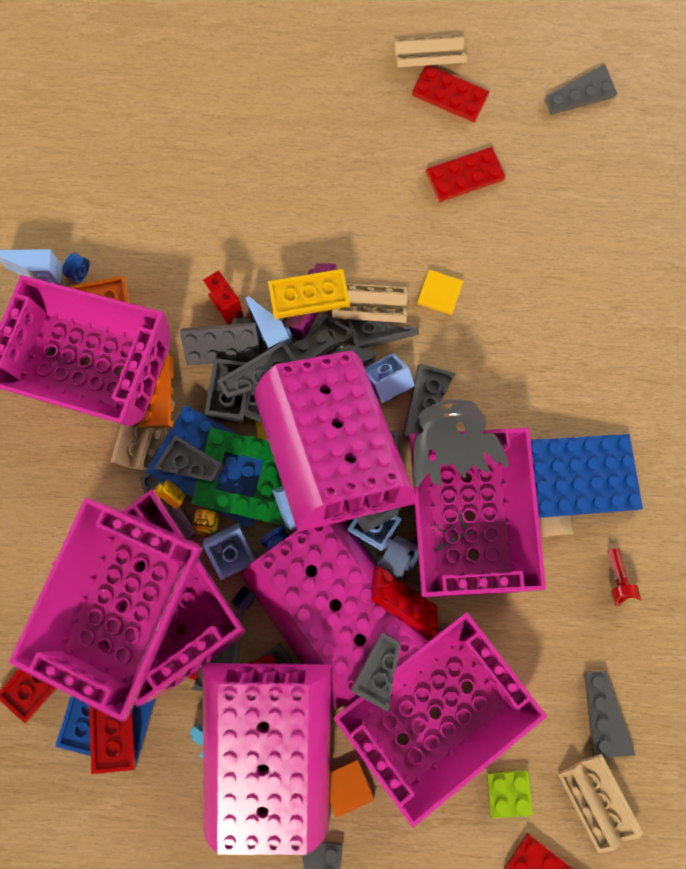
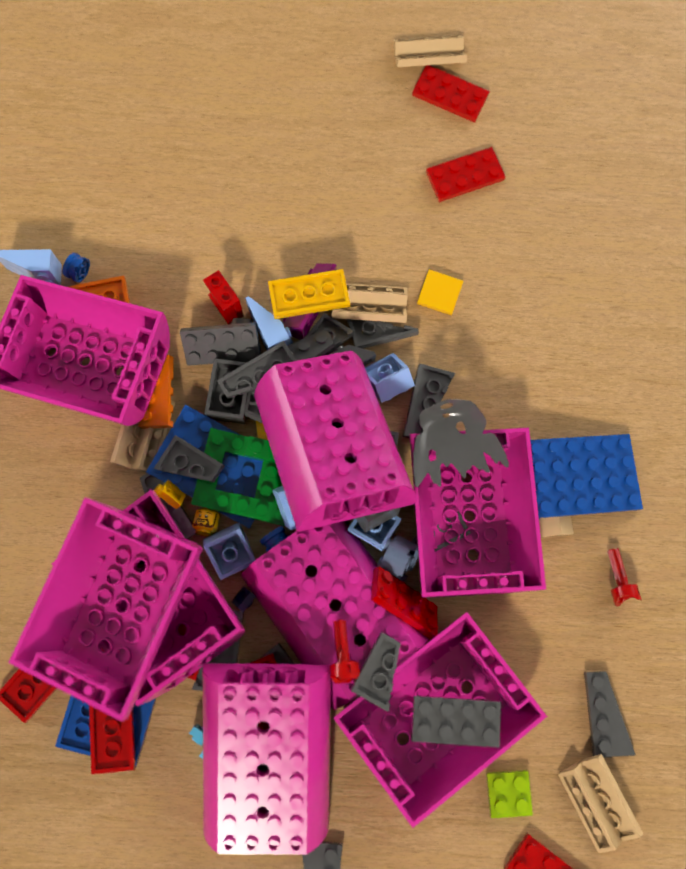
orange tile [329,759,374,818] -> none
dark grey wing [545,64,617,115] -> none
none -> red piece [330,620,360,684]
none -> dark grey plate [412,696,501,747]

